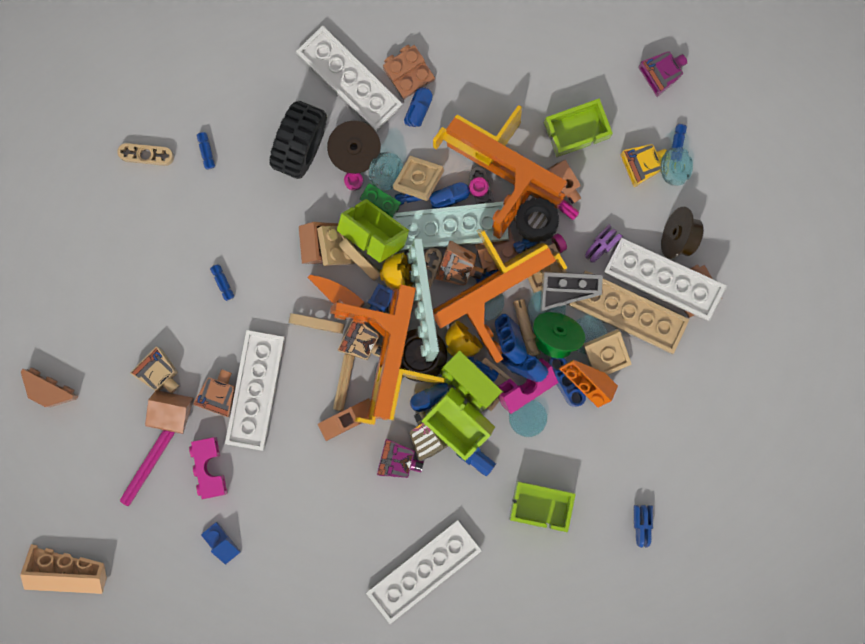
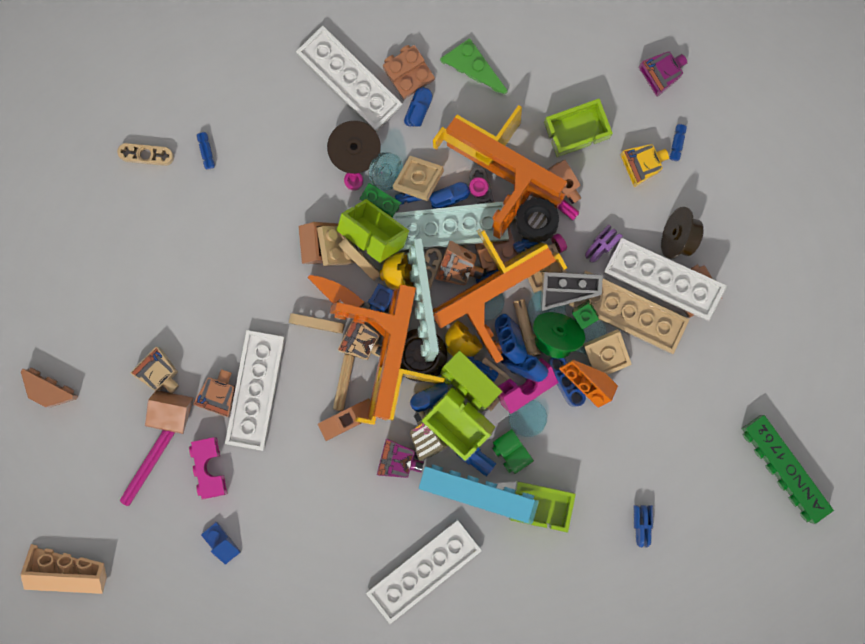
blue axle [210,264,234,301] -> none
black tyre [269,101,327,179] -> none
clear light blue tile [660,147,693,186] -> none
none -> medium azure brick [418,464,539,524]
none -> bright green wing [440,38,508,95]
none -> green brick [492,429,534,474]
none -> green brick [572,300,599,330]
none -> green brick [741,415,834,524]

